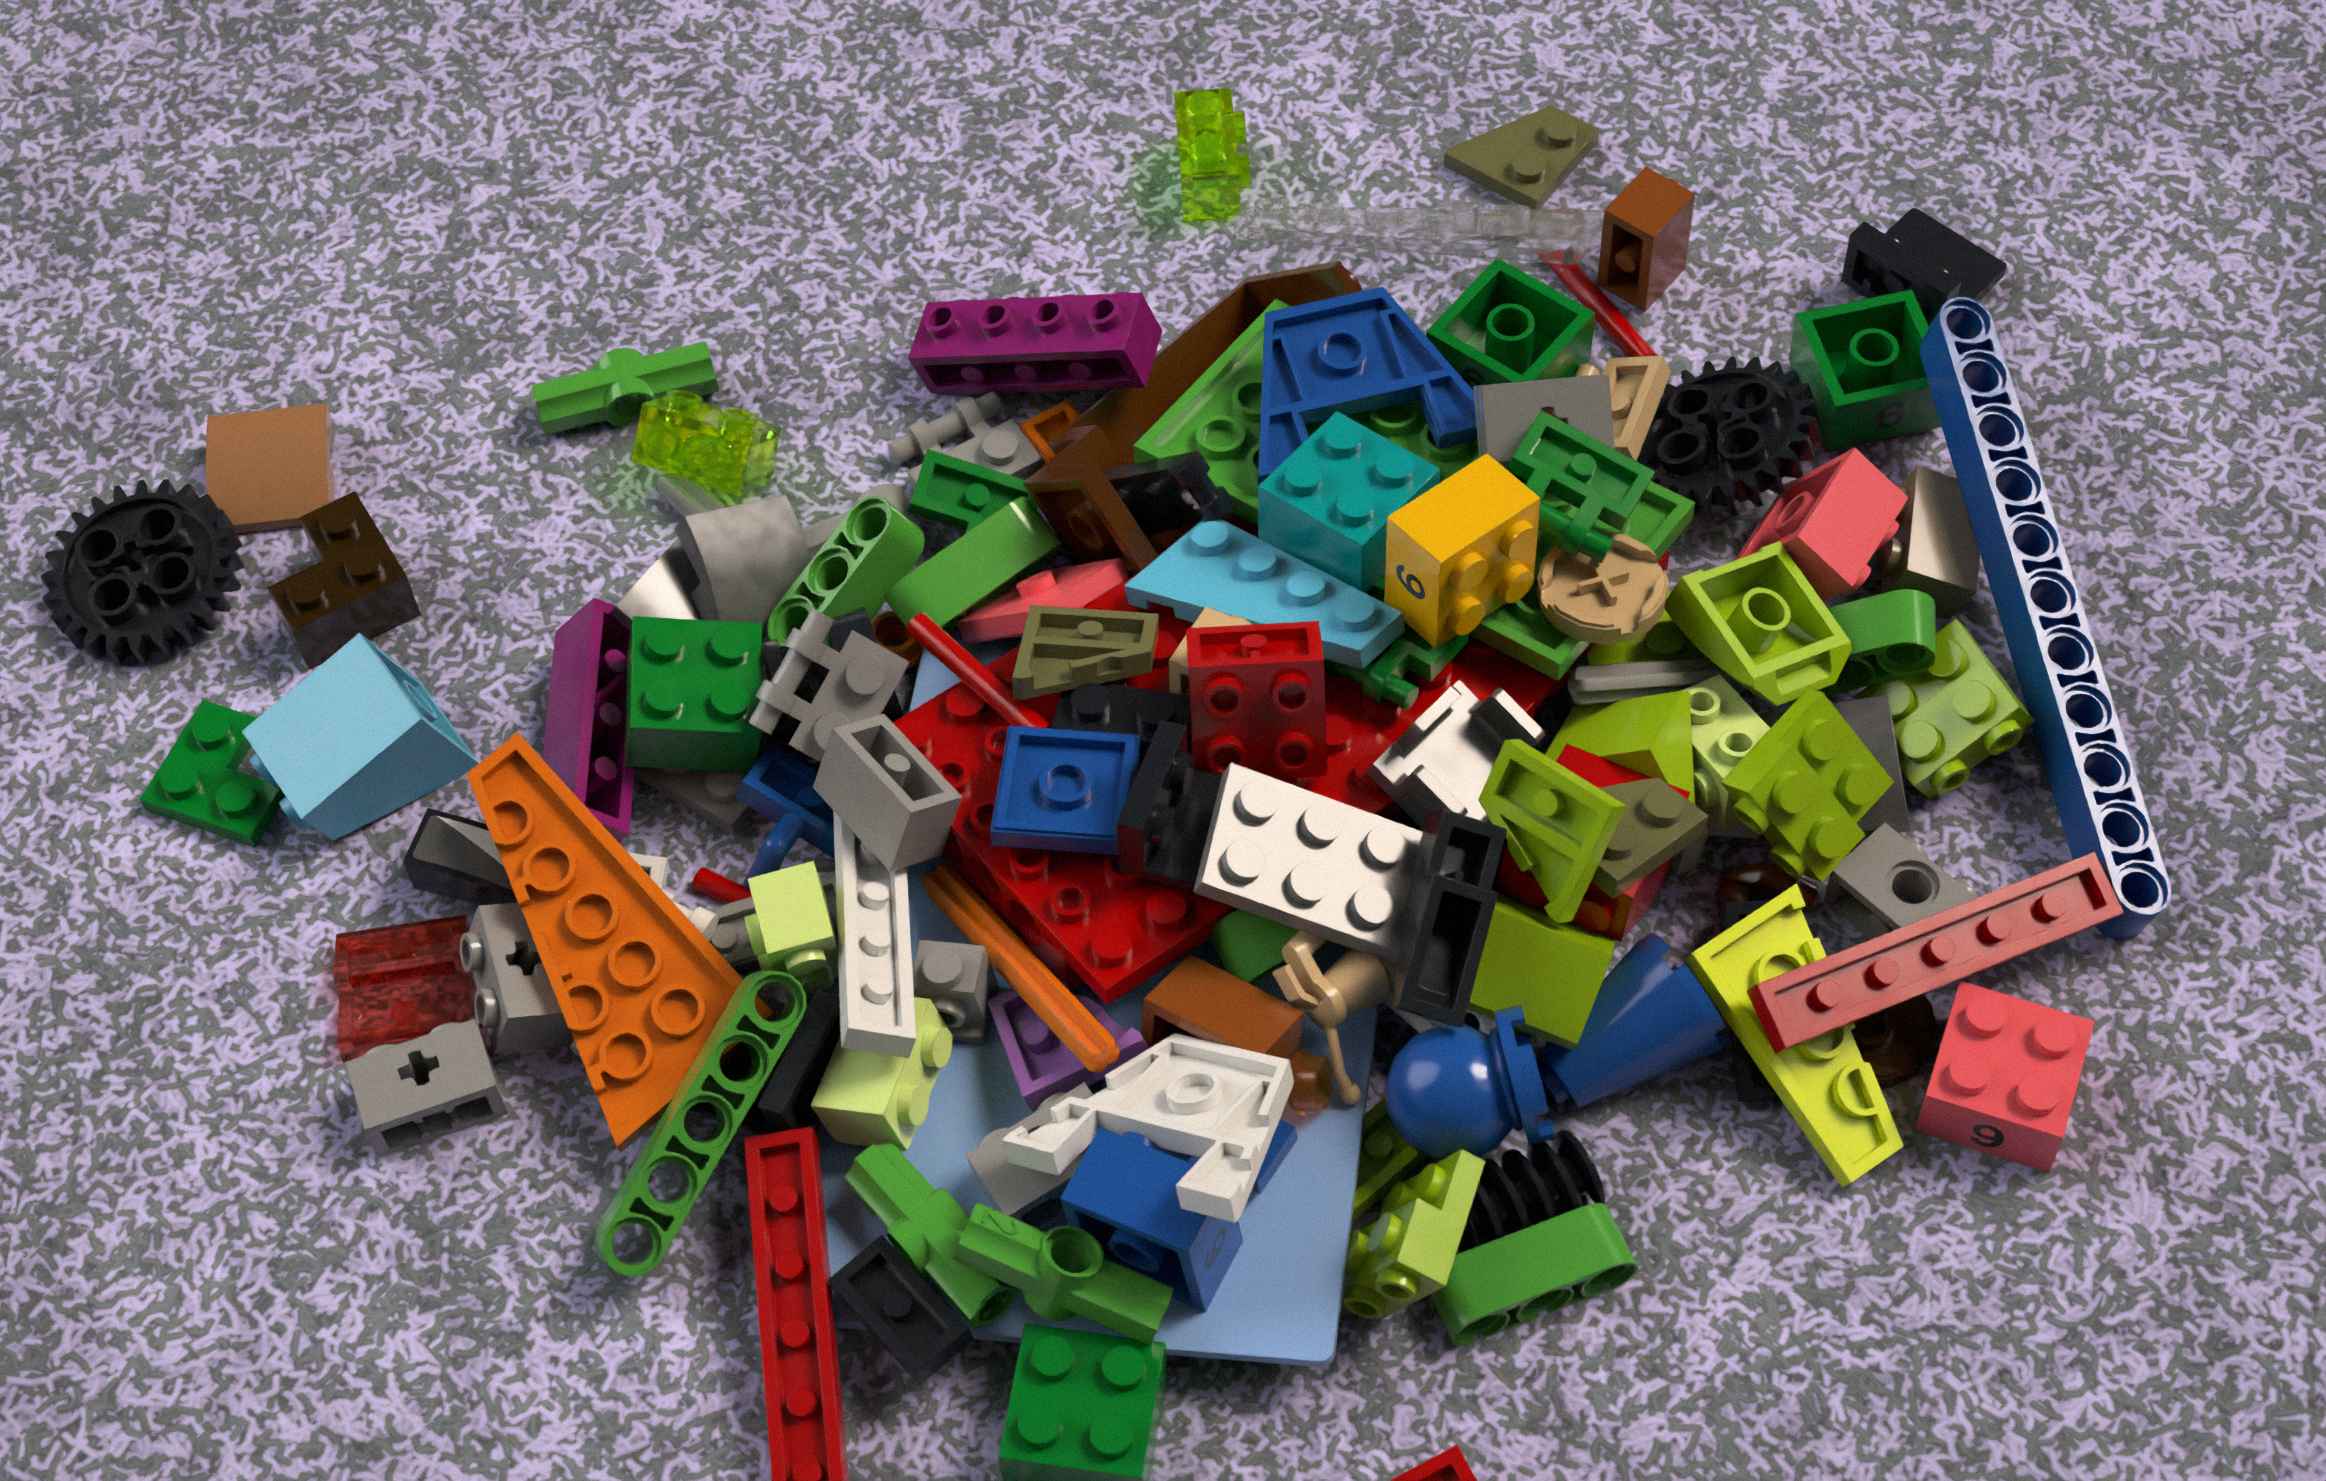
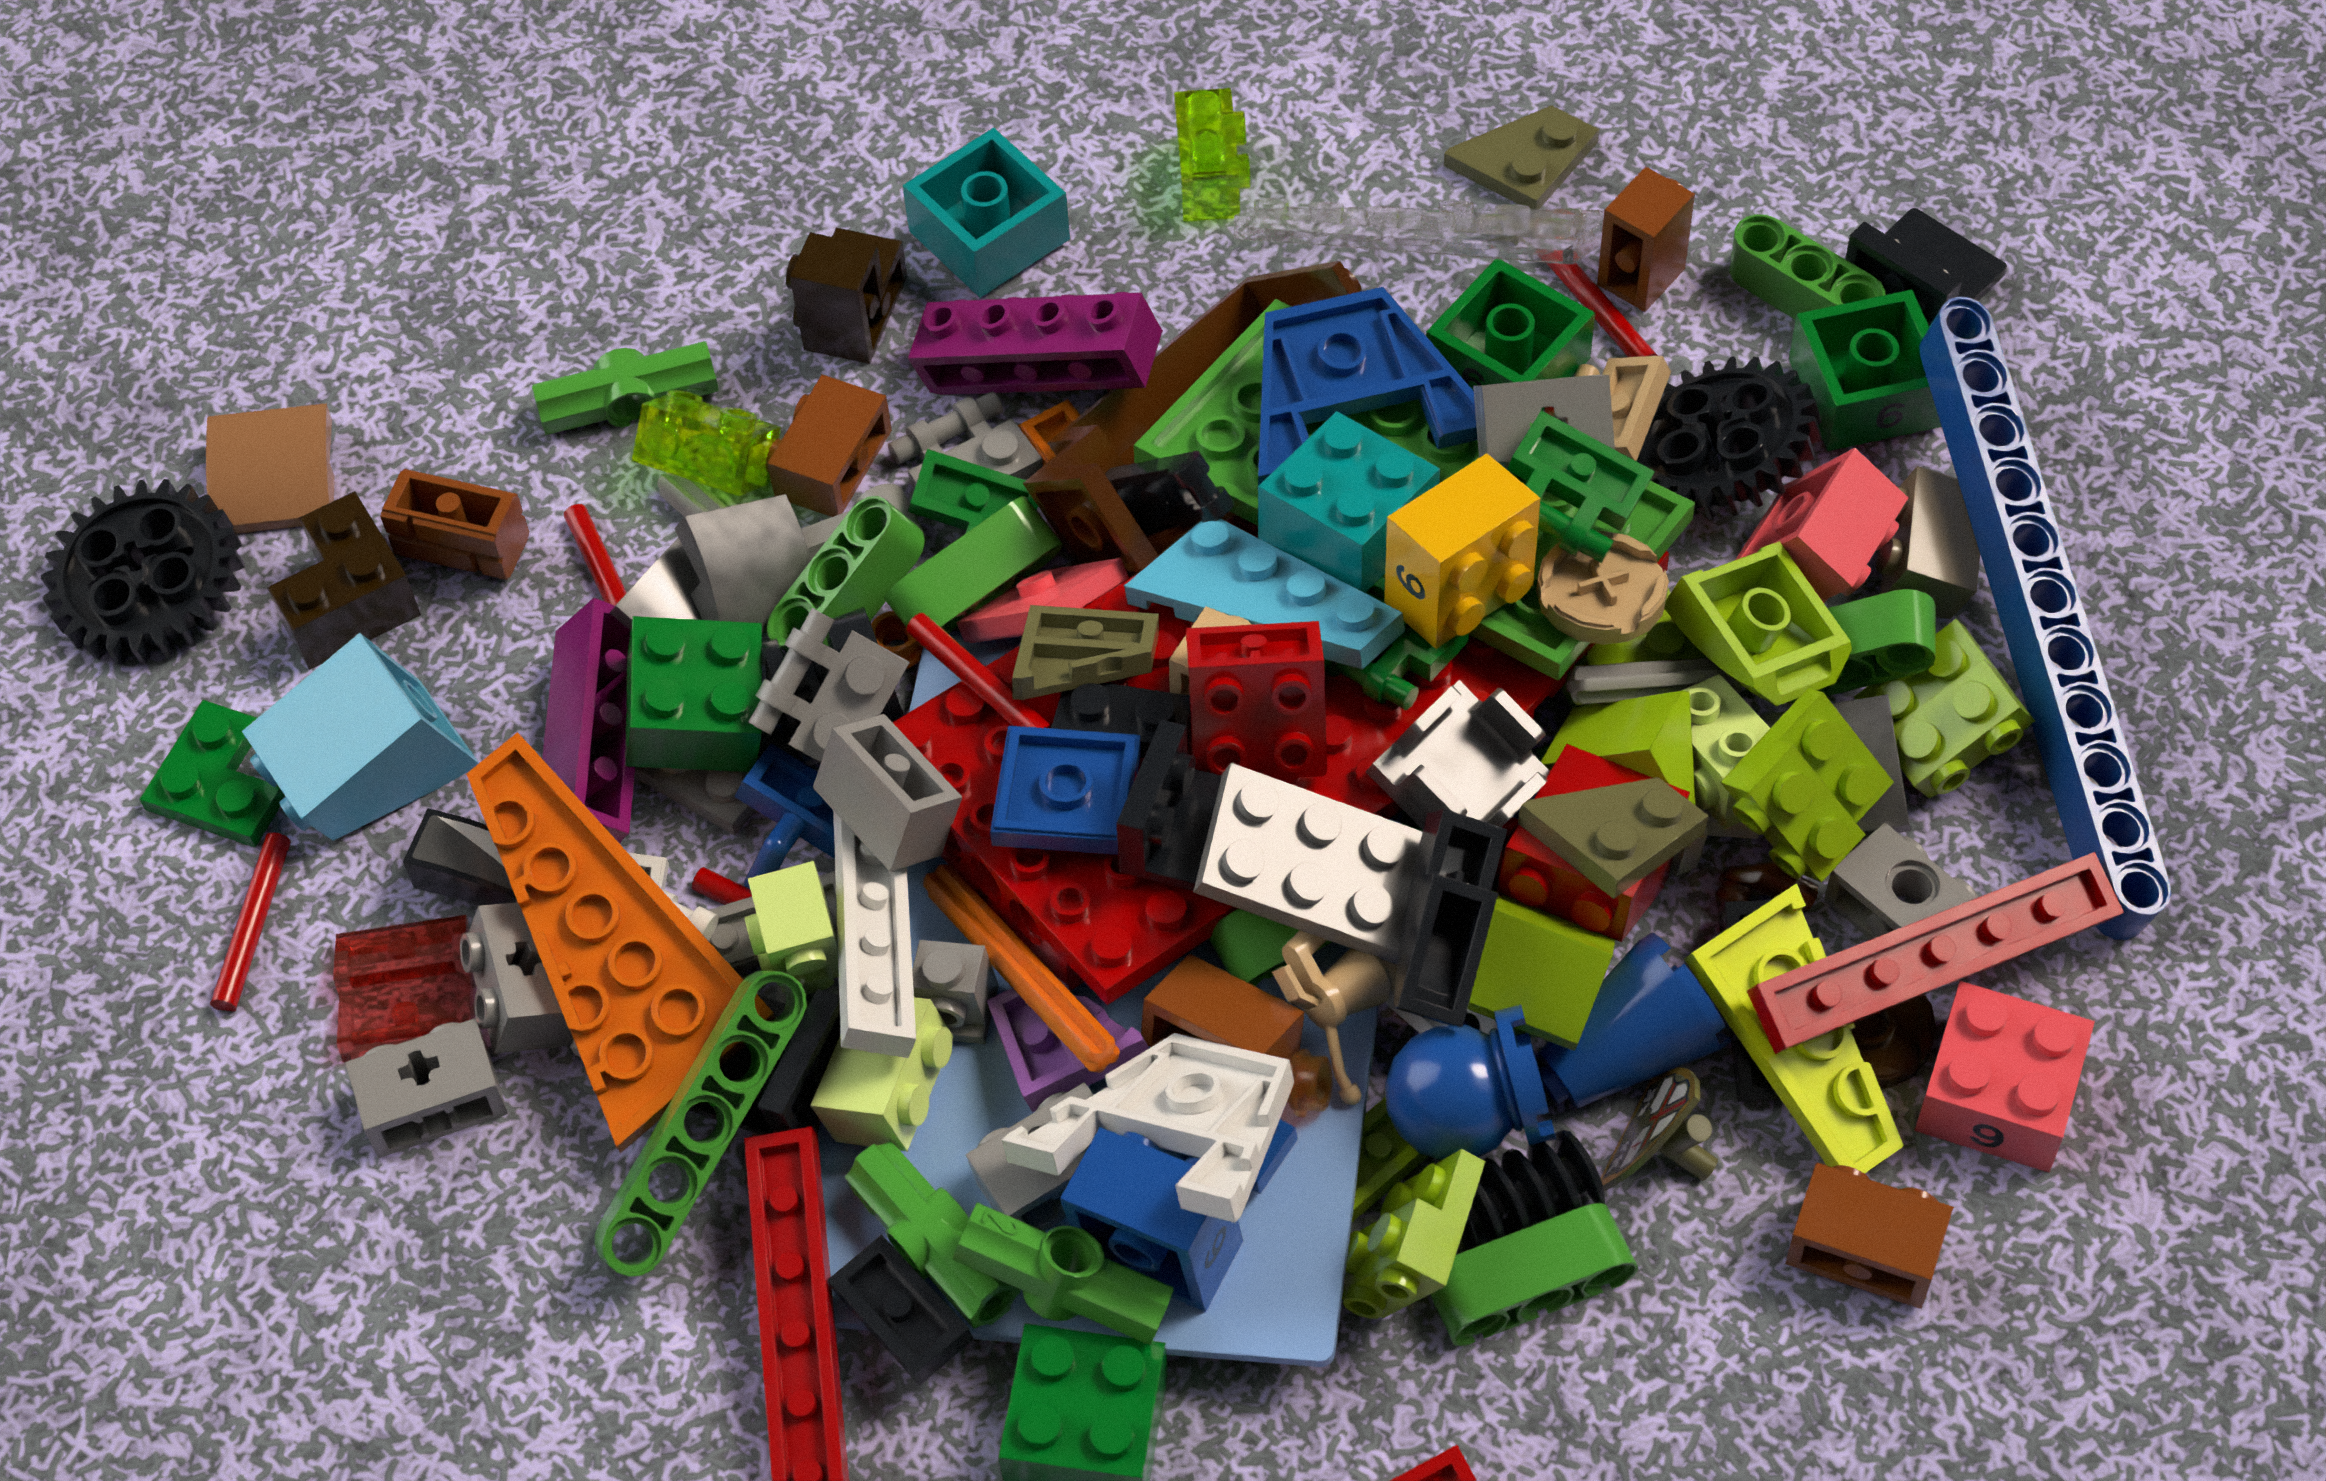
lime wing [1478,739,1627,923] -> none
none -> red bar [210,832,291,1012]
none -> dark orange brick [380,469,529,580]
none -> red bar [564,504,627,606]
none -> dark orange brick [766,374,892,517]
none -> dark brown brick [786,227,908,364]
none -> teal brick [902,127,1070,298]
none -> shield [1601,1067,1718,1191]
none -> bright green beam [1729,214,1885,319]
none -> dark orange brick [1785,1162,1954,1309]

